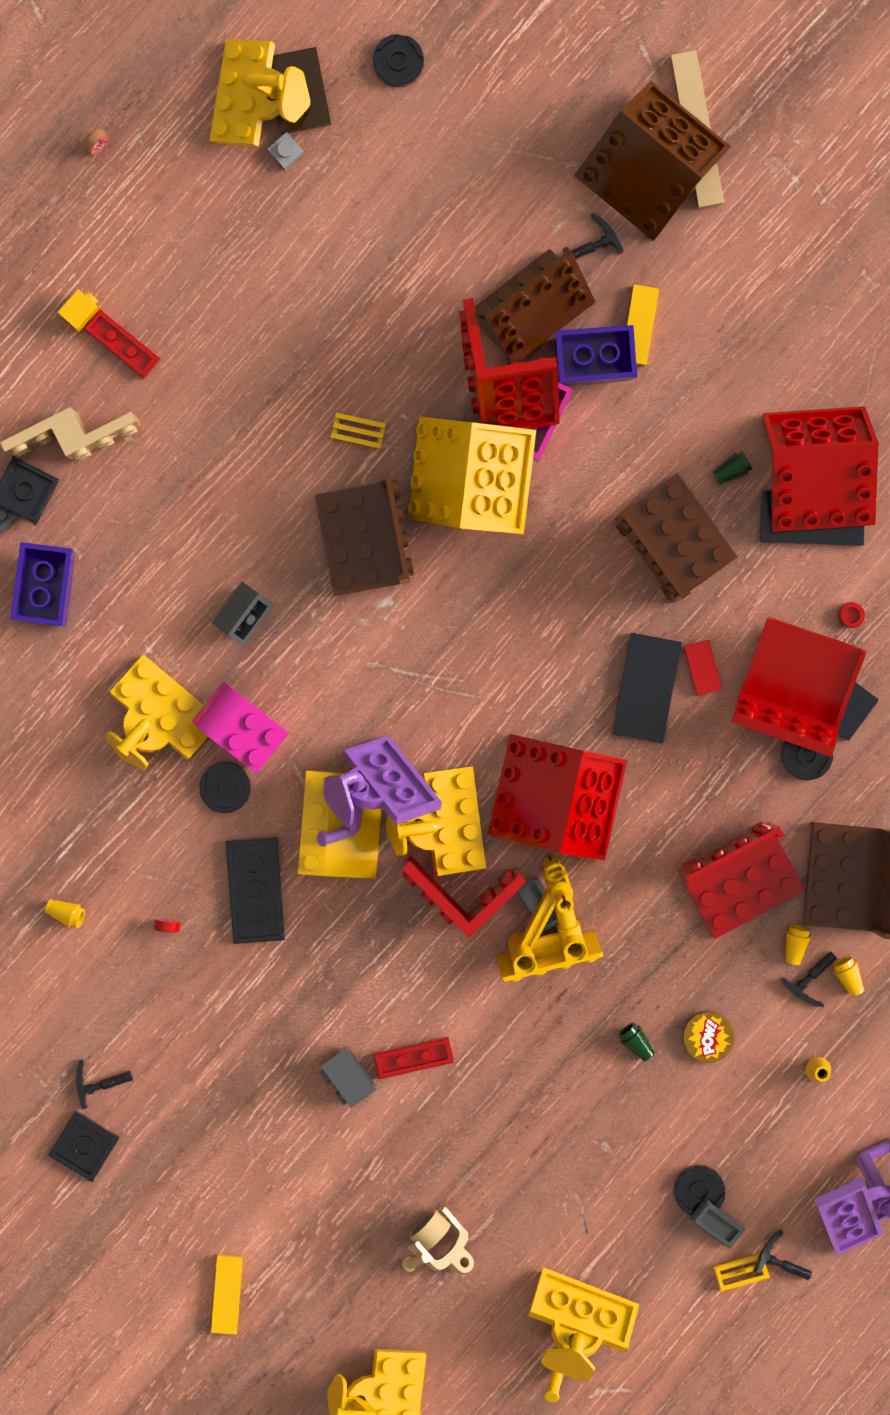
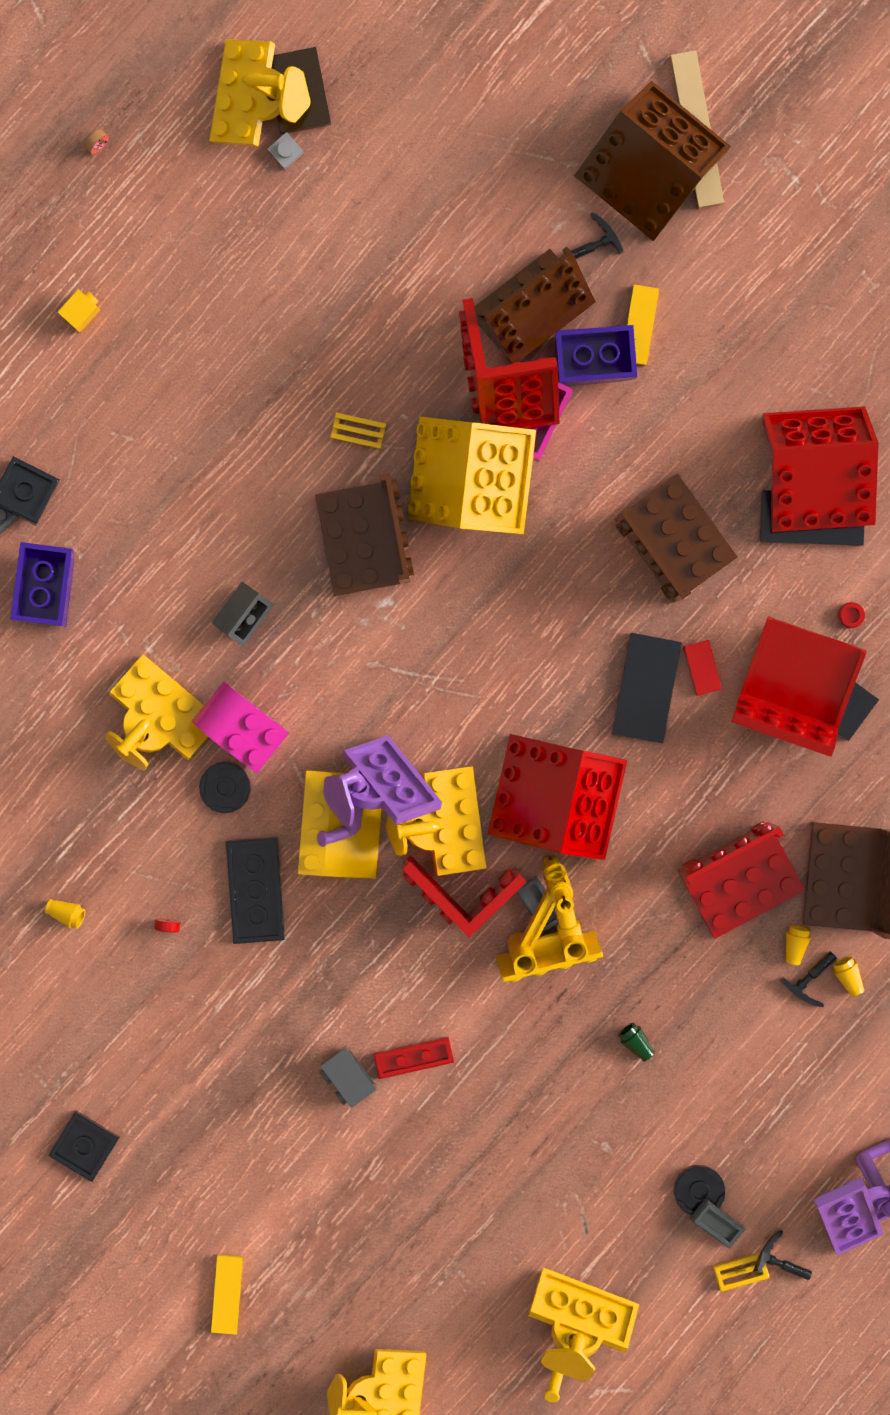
tan bracket [0,407,141,462] -> none
black piece [76,1059,133,1110] -> none
red tile [84,309,160,379] -> none
black tile [373,34,424,87] -> none
tan piece [402,1207,474,1274] -> none
tile [683,1011,734,1063] -> none
dark green cone [712,451,753,484] -> none
black tile [781,741,833,780] -> none
yellow cone [805,1057,831,1083] -> none

